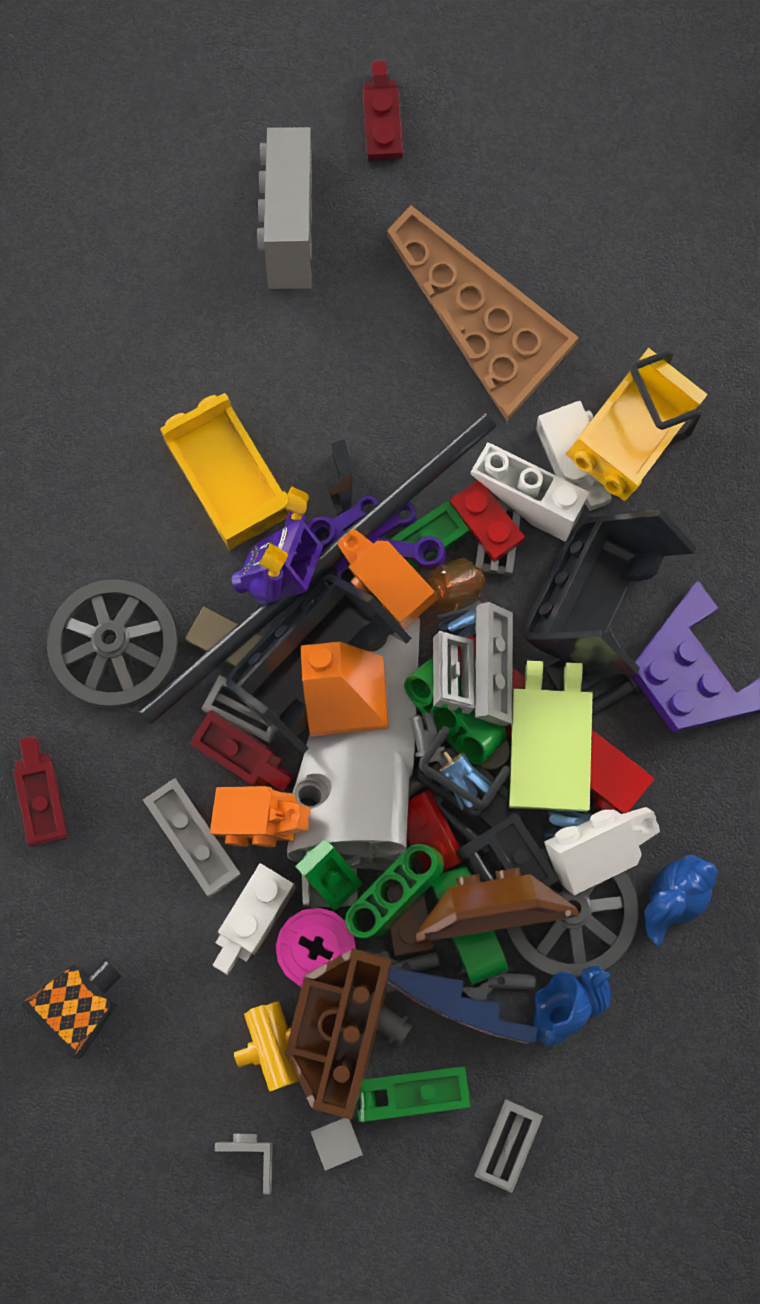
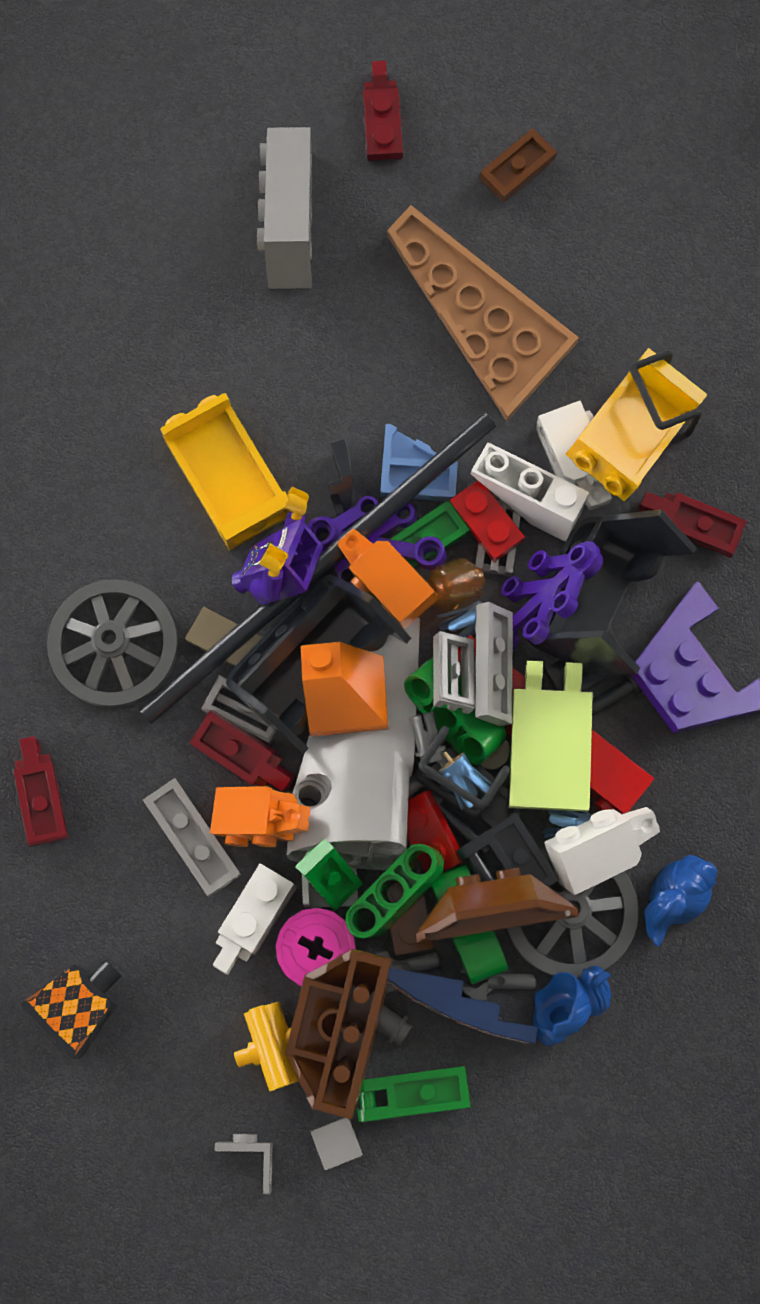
light grey tile [474,1099,543,1193] -> none
none -> medium blue wing [380,424,458,501]
none -> reddish brown plate [479,128,557,203]
none -> dark purple plant [501,541,603,651]
none -> dark red hinge [638,492,747,558]

